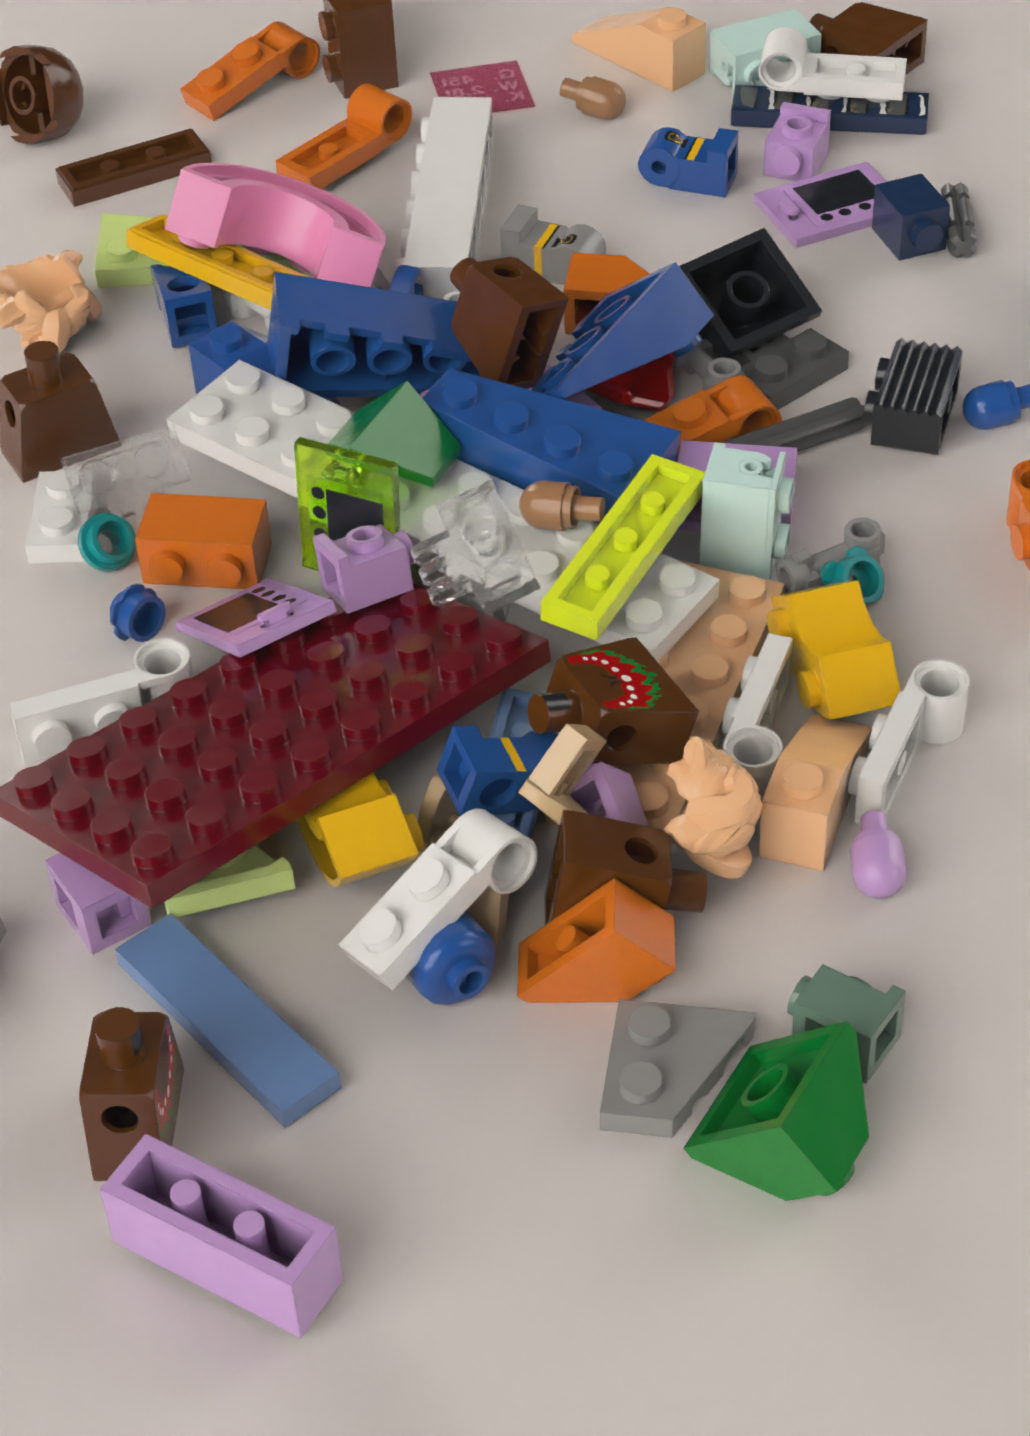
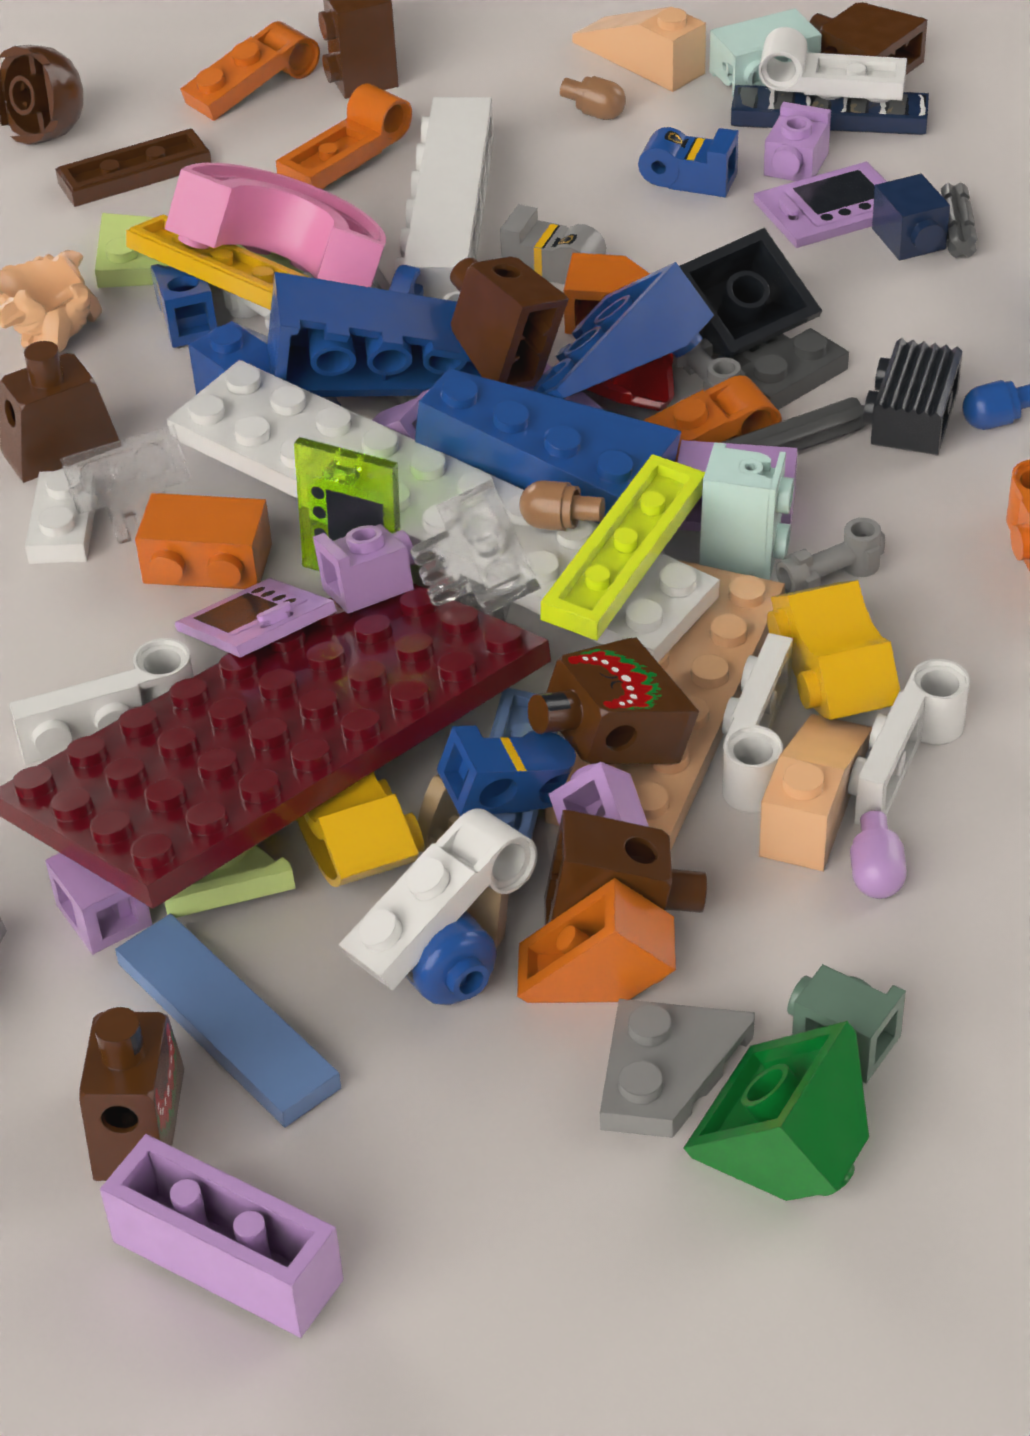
teal plate [78,513,136,572] -> none
blue plate [110,584,166,642] -> none
green slope [328,381,461,488] -> none
clear pink sticker [430,60,535,112] -> none
tan tile [518,724,607,825] -> none
light nougat hair [664,736,763,879] -> none
teal plate [820,546,884,604] -> none

